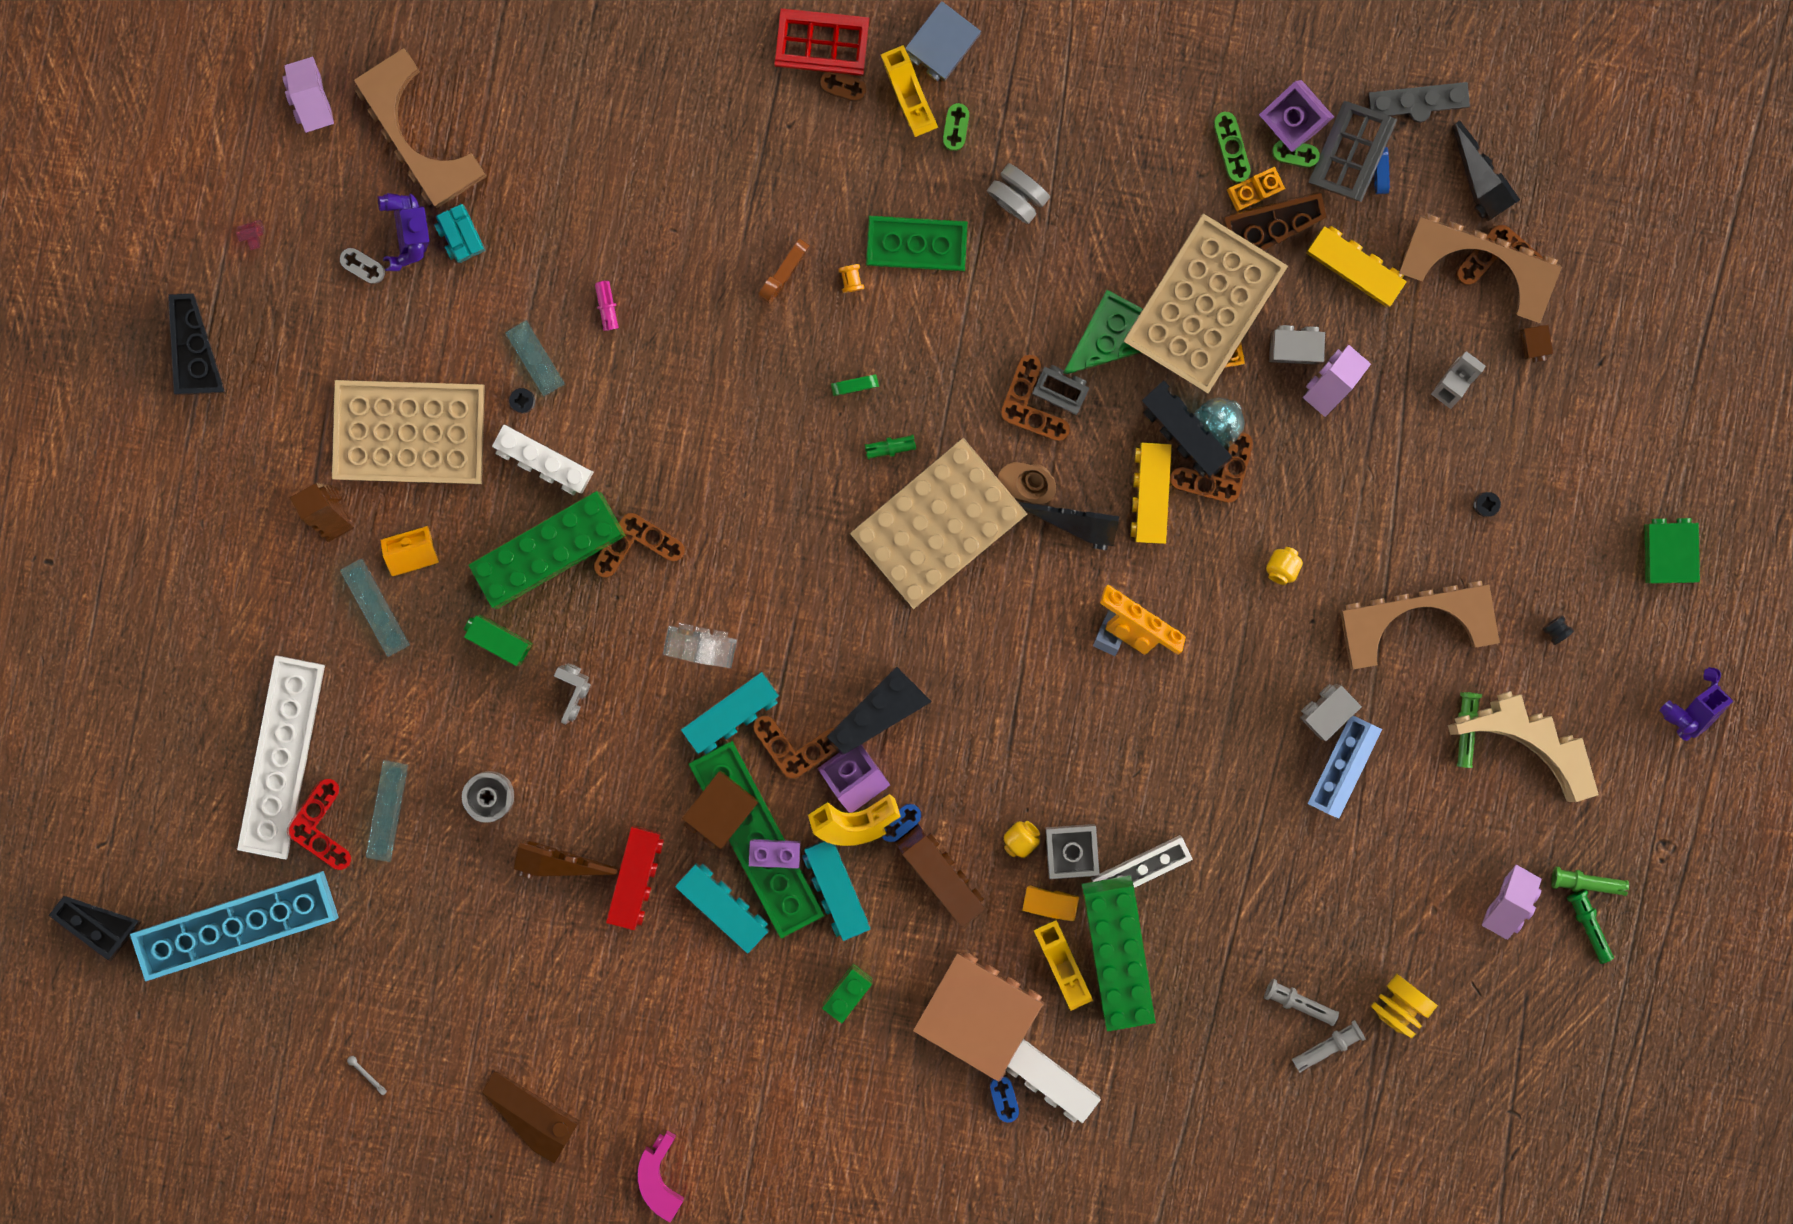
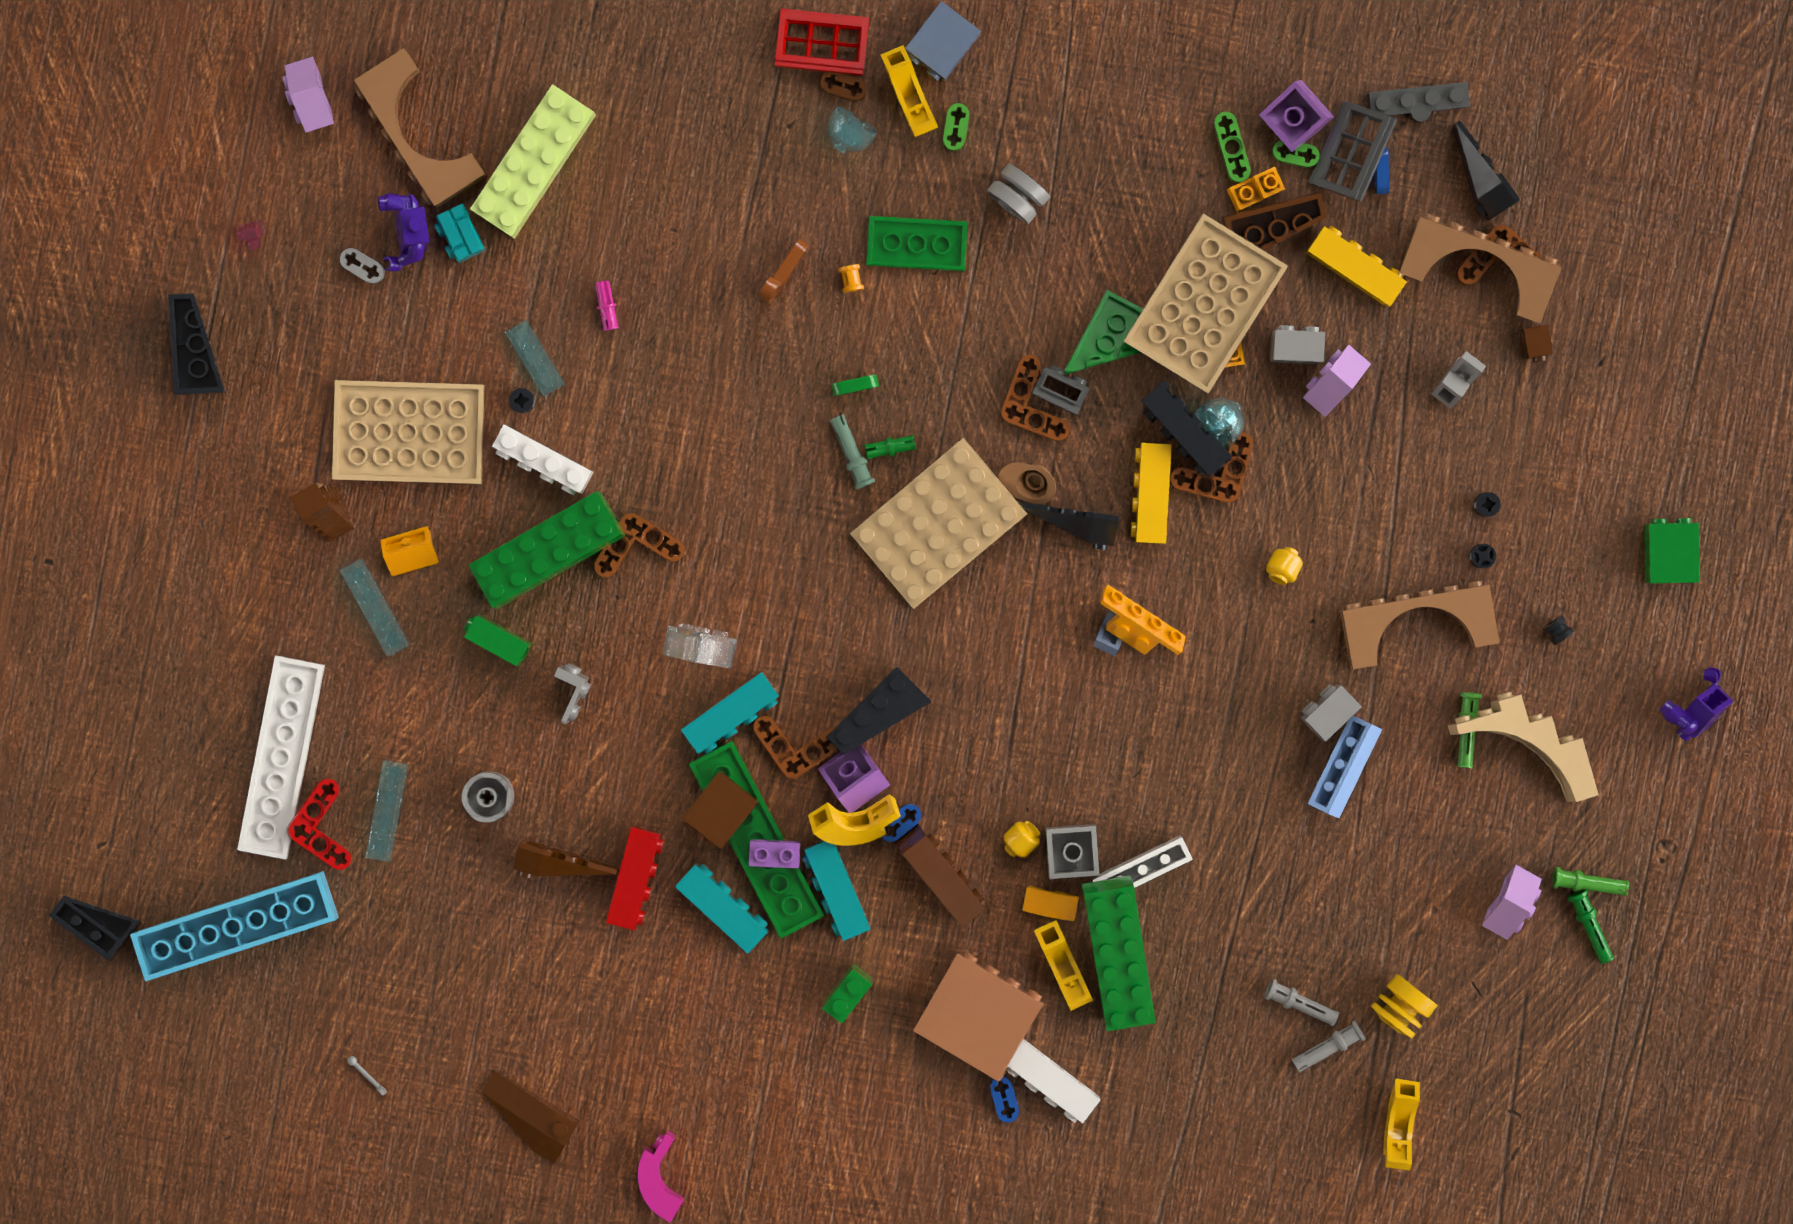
none -> yellowish green brick [470,84,596,239]
none -> clear light blue cylinder [827,106,877,153]
none -> sand green pin [830,414,876,490]
none -> yellow arch [1383,1079,1420,1171]
none -> black wheel [1469,544,1496,568]

